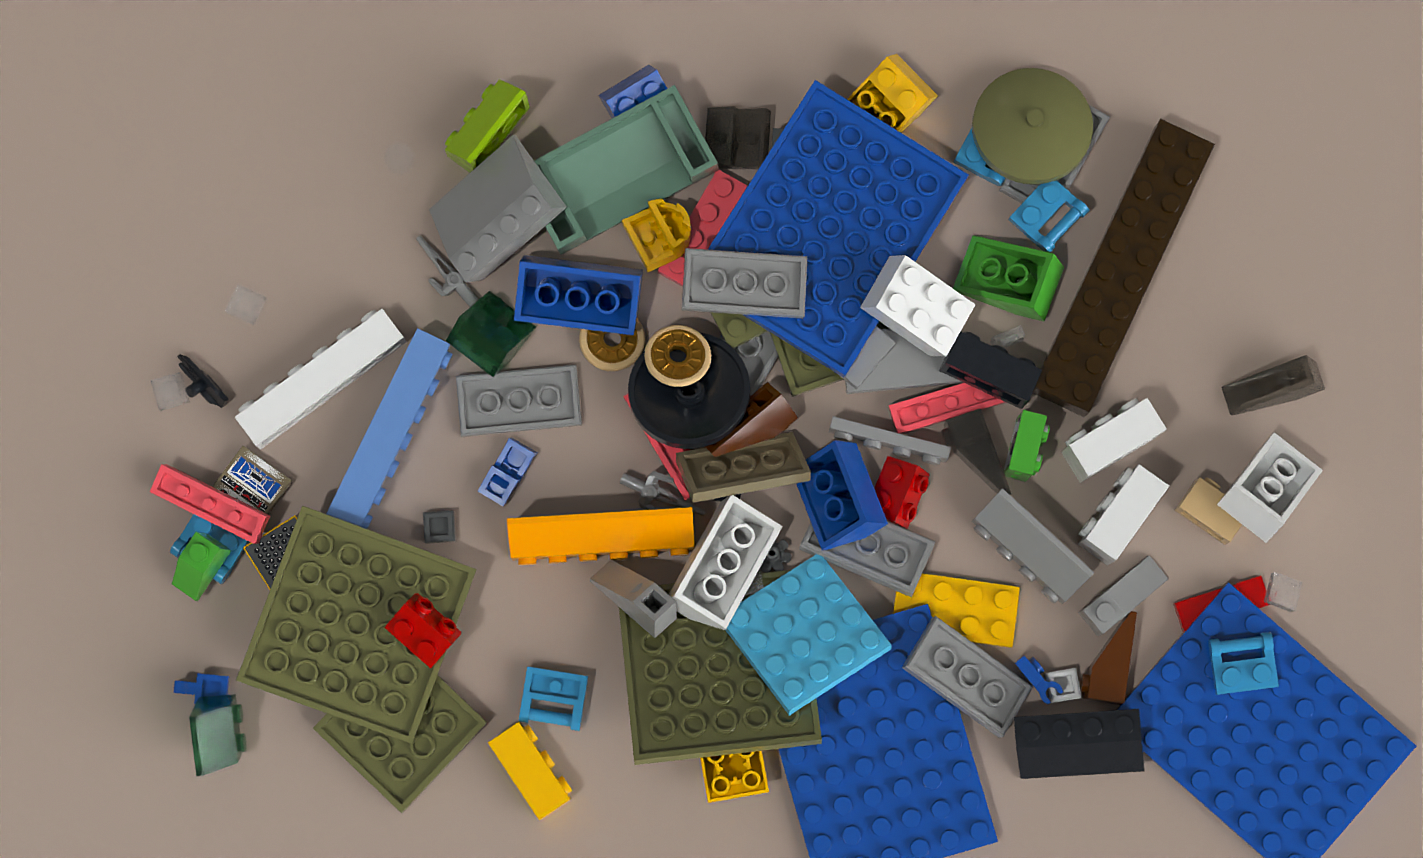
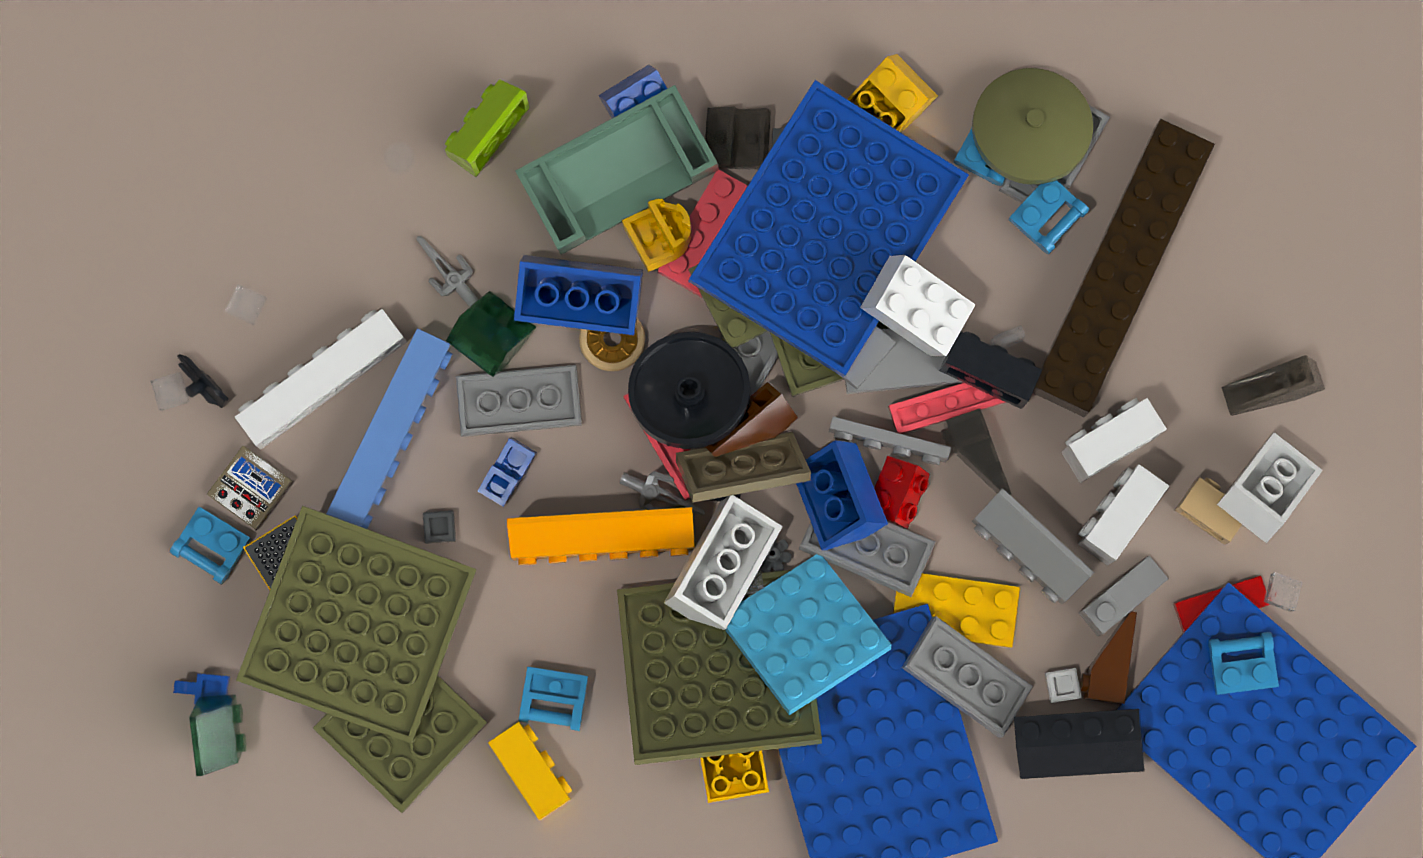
coral plate [150,464,270,544] -> none
bright green slope [172,532,232,601] -> none
red bracket [384,593,462,669] -> none
light grey slope [429,135,567,283] -> none
light grey slope [590,560,677,638] -> none
pearl gold wheel [644,325,711,387] -> none
light grey tile [682,248,807,319] -> none
bright green slope [953,235,1064,321] -> none
bright green piece [1002,410,1050,482] -> none
blue plate [1015,655,1063,704] -> none

